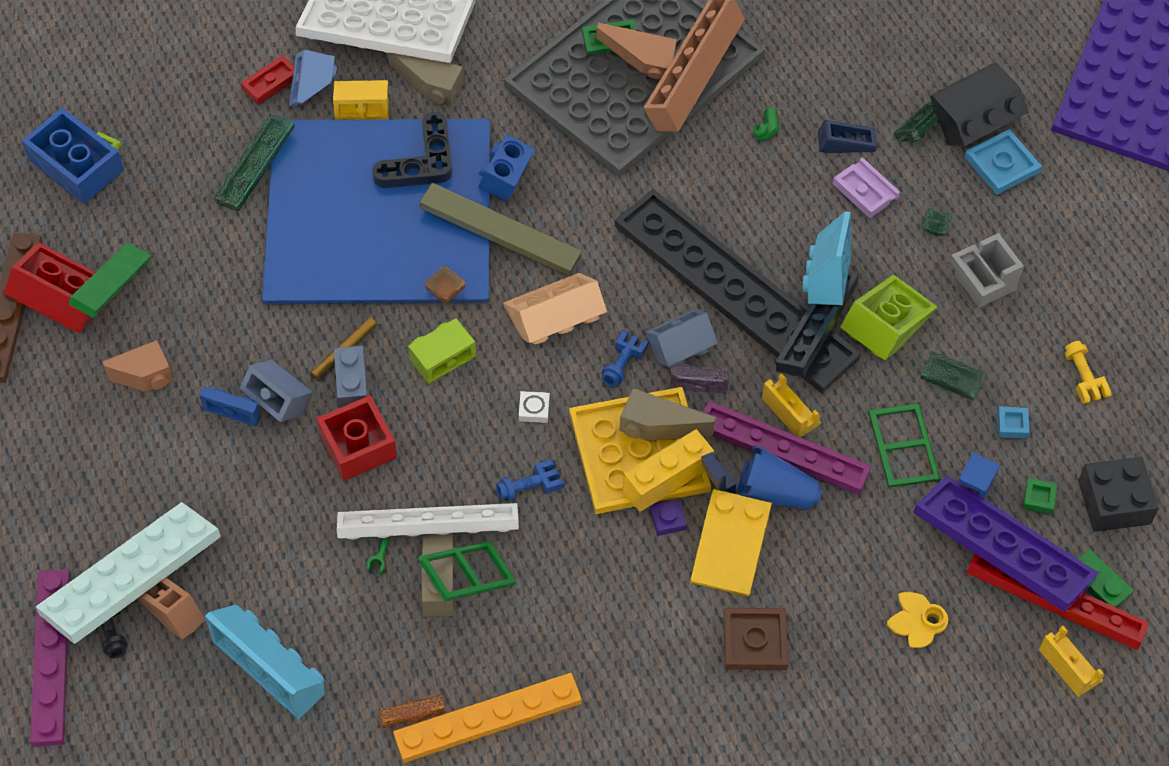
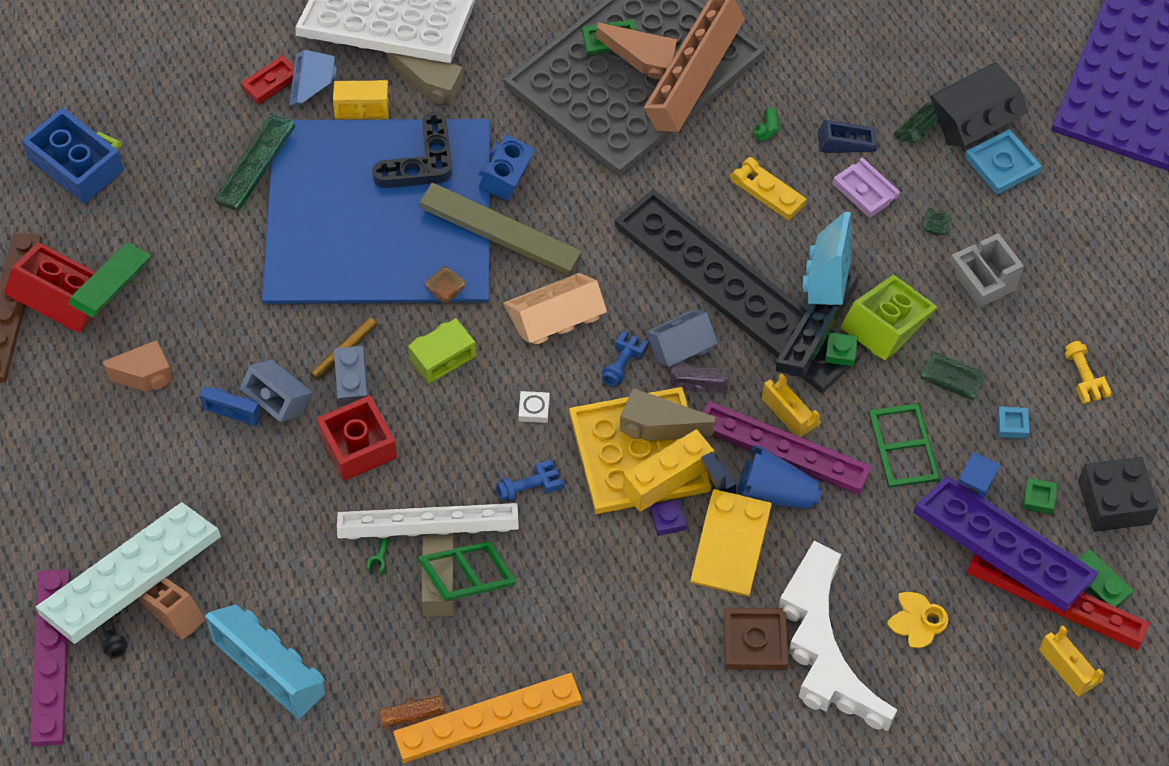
none -> yellow plate [730,157,807,221]
none -> white arch [779,541,897,731]
none -> green plate [825,332,858,366]

